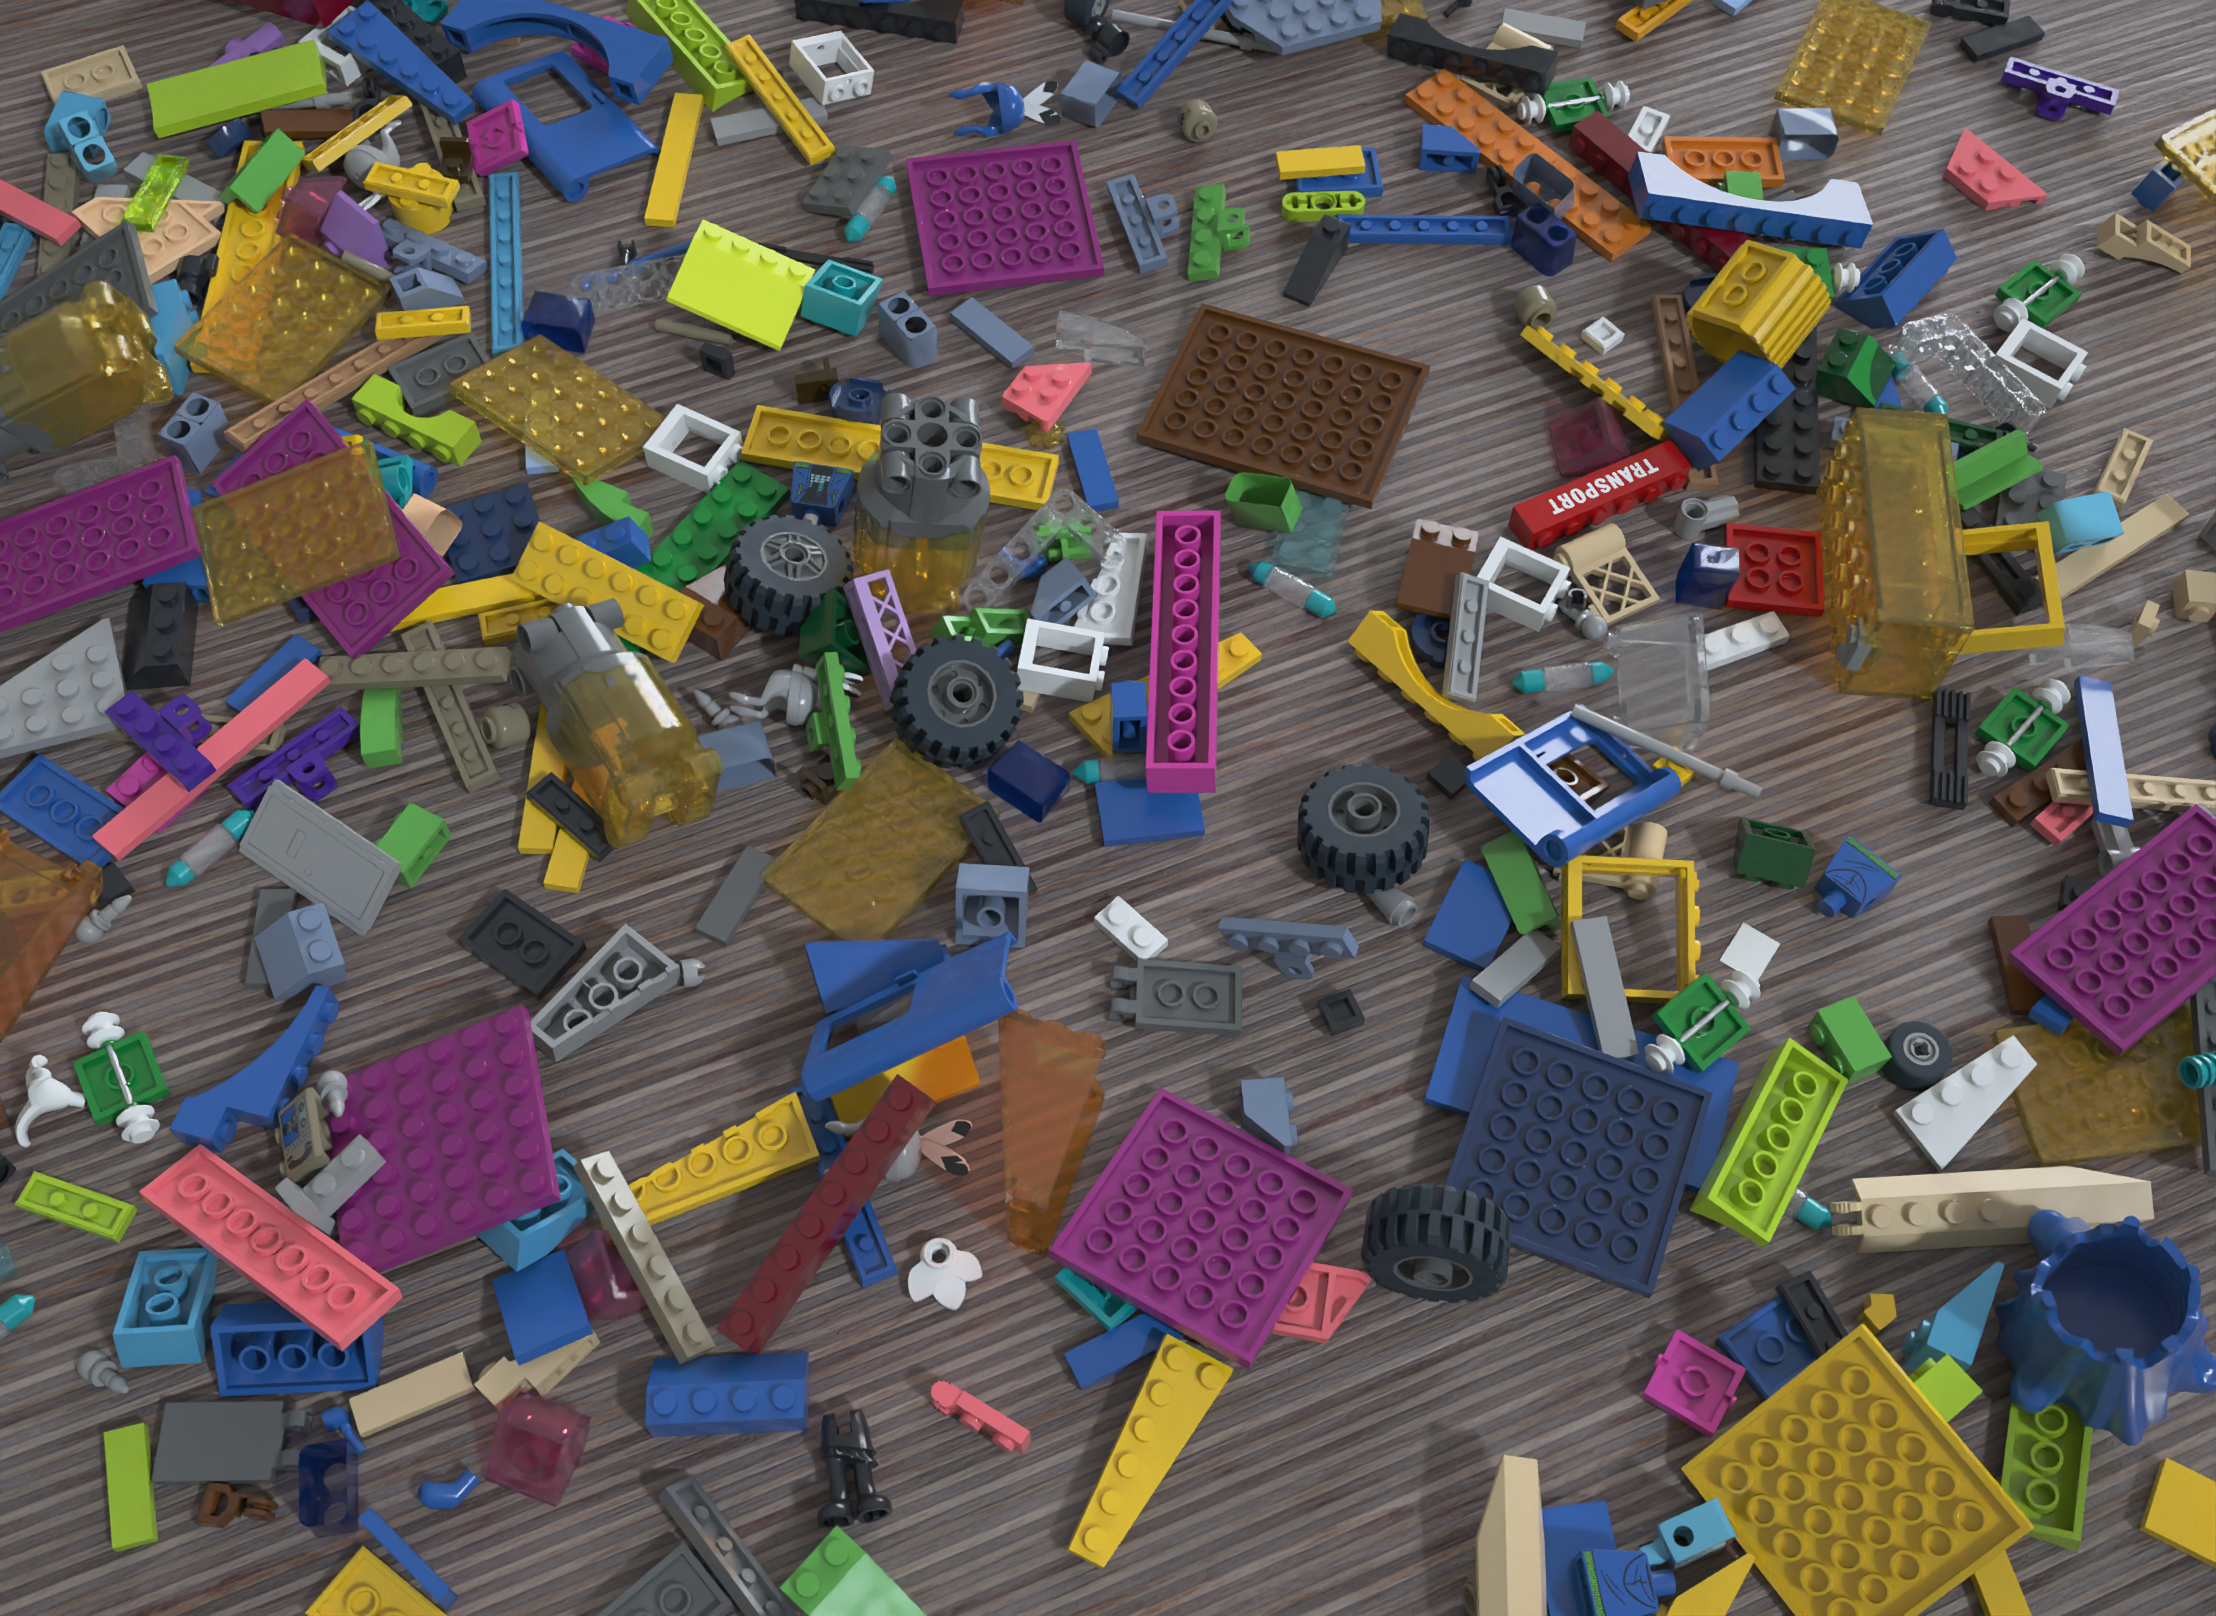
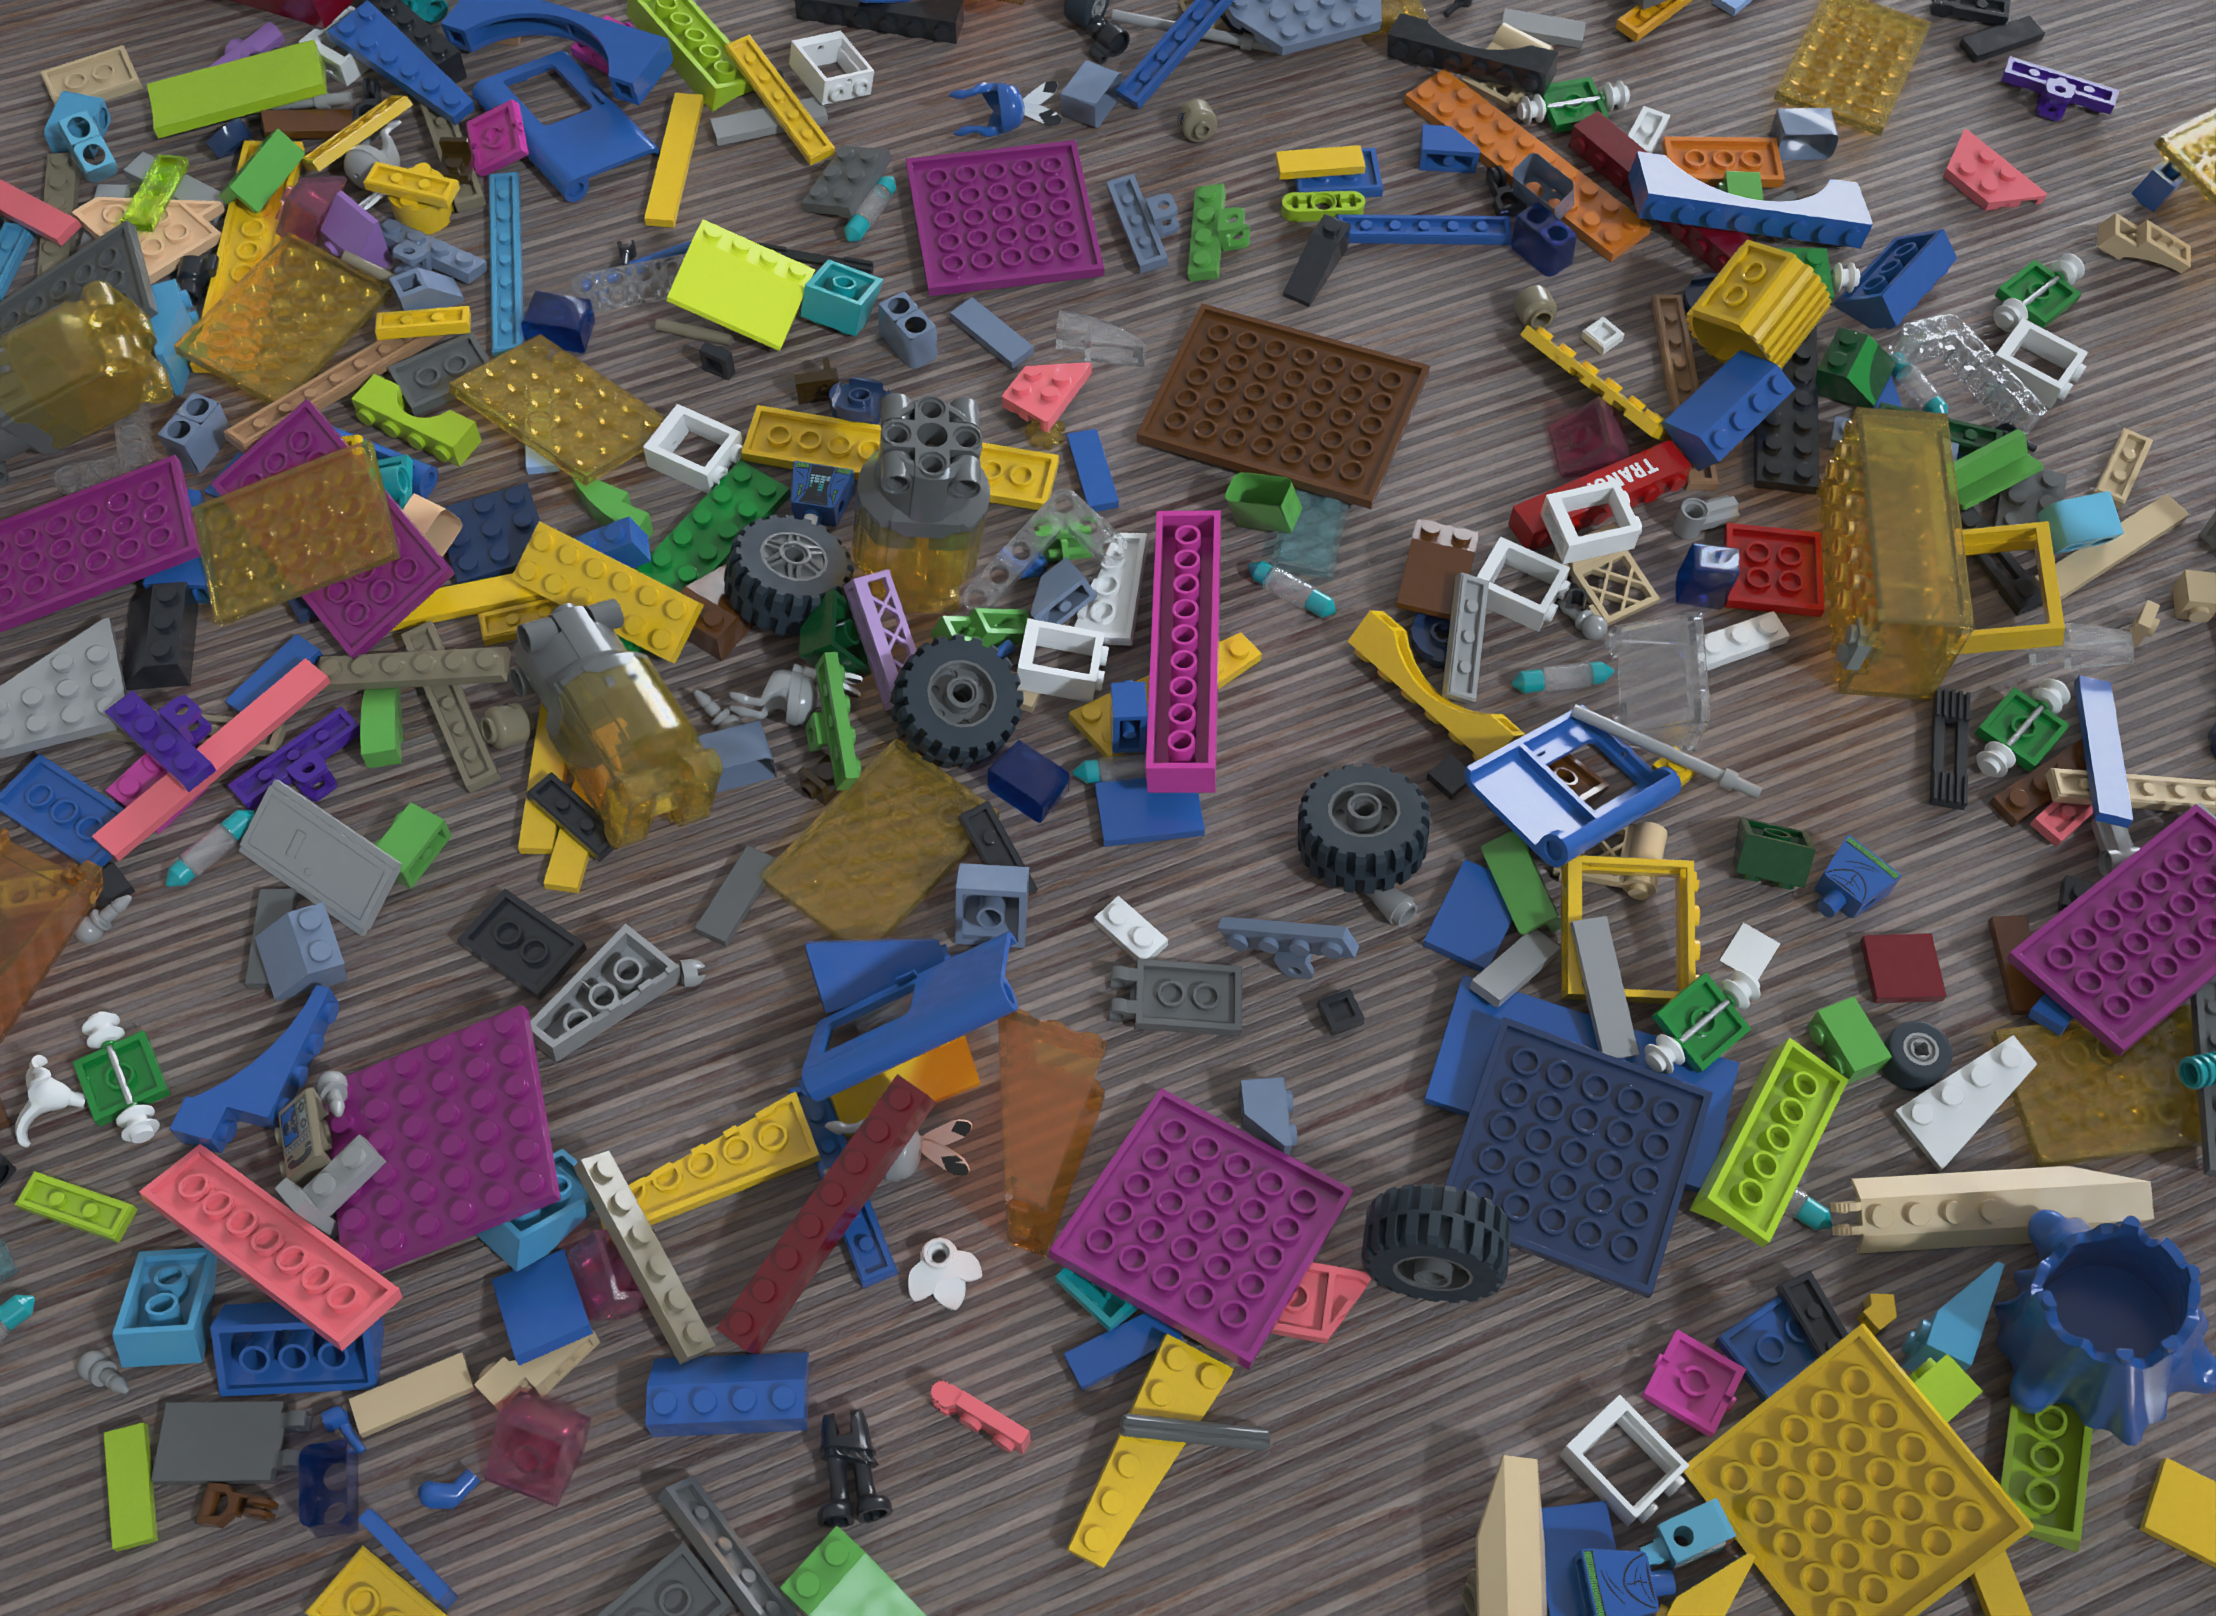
none -> dark grey axle [1119,1414,1270,1450]
none -> white window [1540,479,1642,564]
none -> white window [1559,1395,1689,1527]
none -> dark red tile [1860,933,1947,1003]

